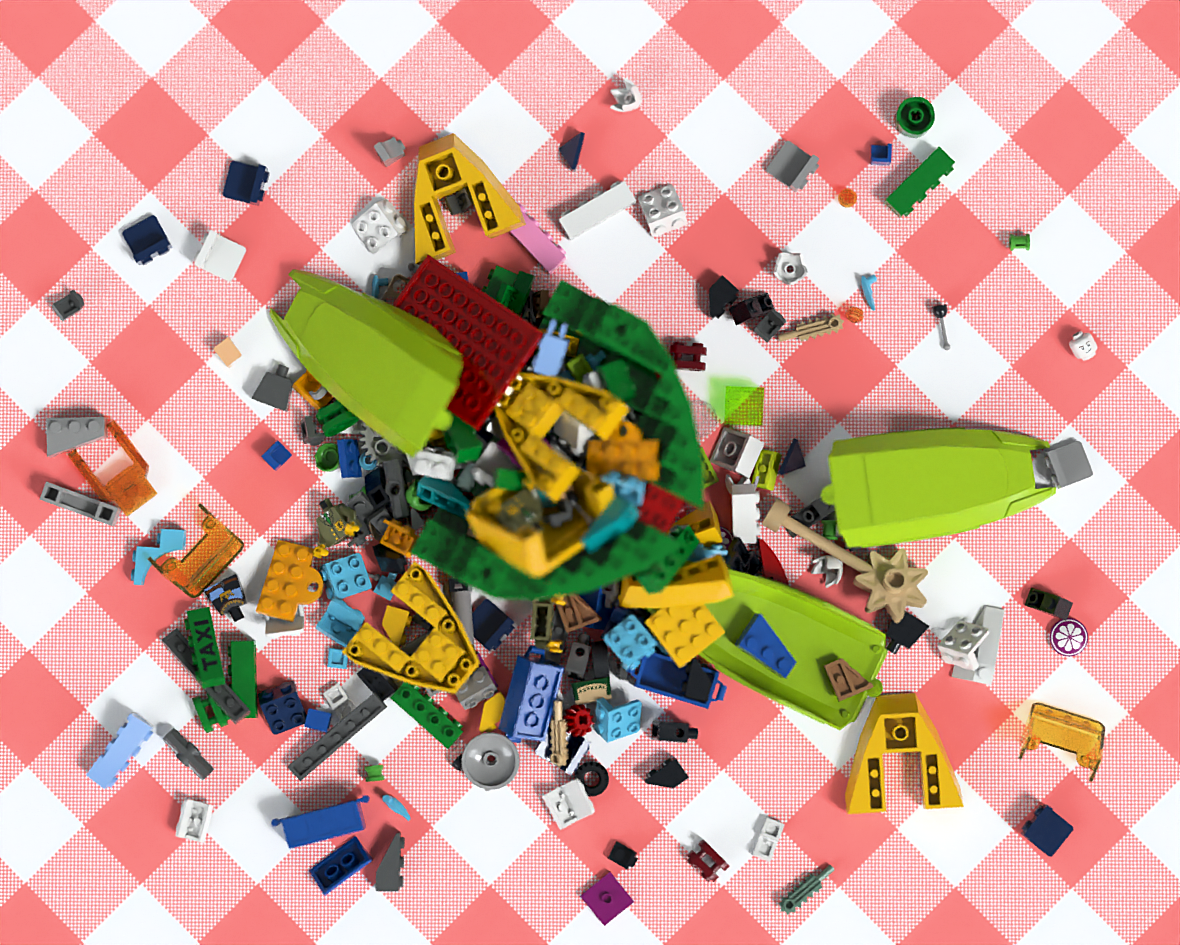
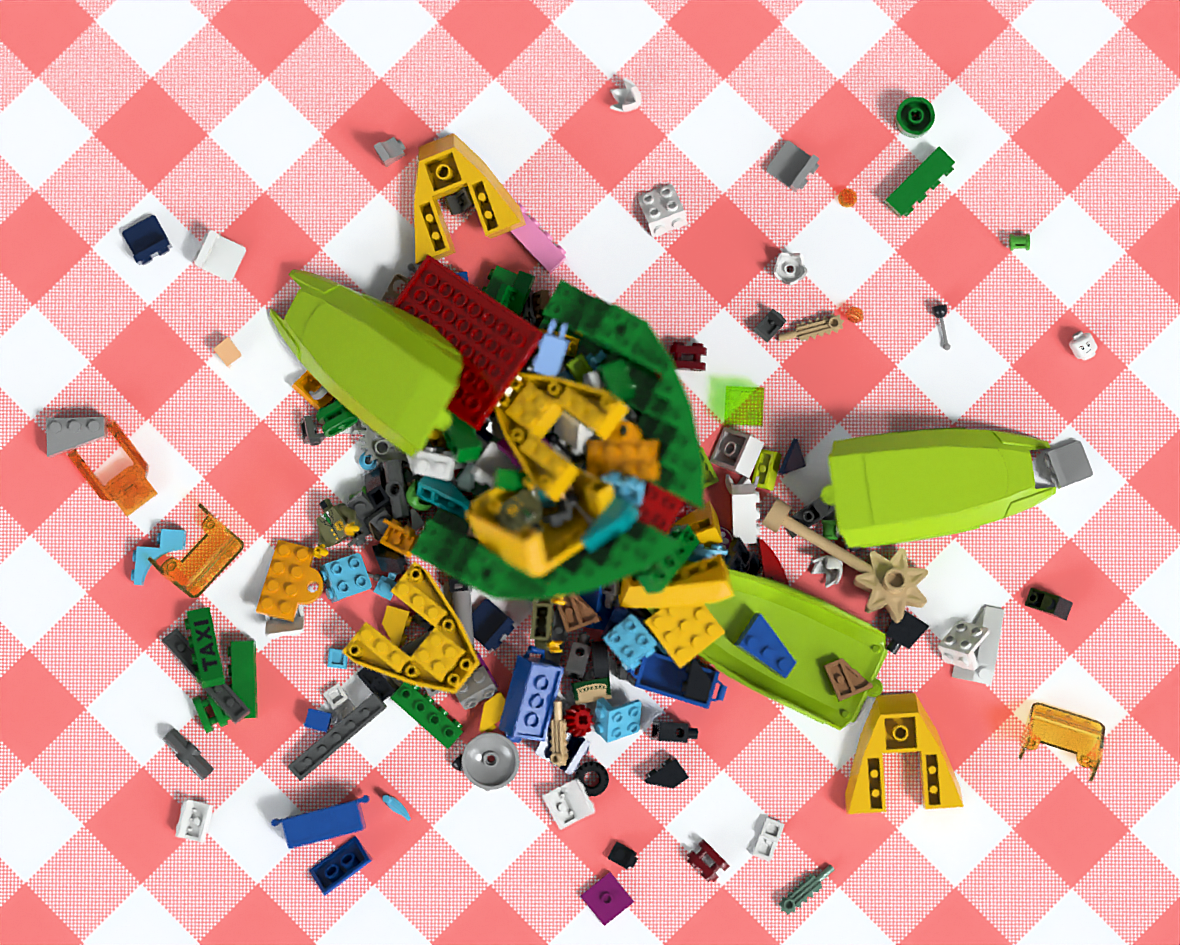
light grey arch [39,482,121,527] -> none
dark grey bracket [52,289,85,322] -> none
light blue wedge [86,713,154,789] -> none
torso [203,574,247,623] -> none
dark blue bracket [223,161,270,206] -> none
dark grey torso [251,364,293,412] -> none
dark blue bracket [258,680,307,735] -> none
blue panel [261,440,292,471] -> none
bright green hair [314,443,340,472] -> none
medium azure bracket [315,597,365,647] -> none
blue plate [337,439,362,478] -> none
white bracket [352,199,409,254] -> none
bright green wheel [364,764,385,782] -> none
medium azure bar [371,275,388,299] -> none
dark grey slope [376,832,405,892] -> none
dark blue slope [558,132,585,172] -> none
white brick [559,181,636,241] -> none
clear tile [690,400,717,438] -> none
black slope [709,275,739,320] -> none
black slope [729,293,775,326] -> none
medium azure bar [861,274,877,311] -> none
blue panel [870,143,892,166] -> none
dark blue bracket [1020,804,1073,857] -> none
dish [1050,618,1088,657] -> none

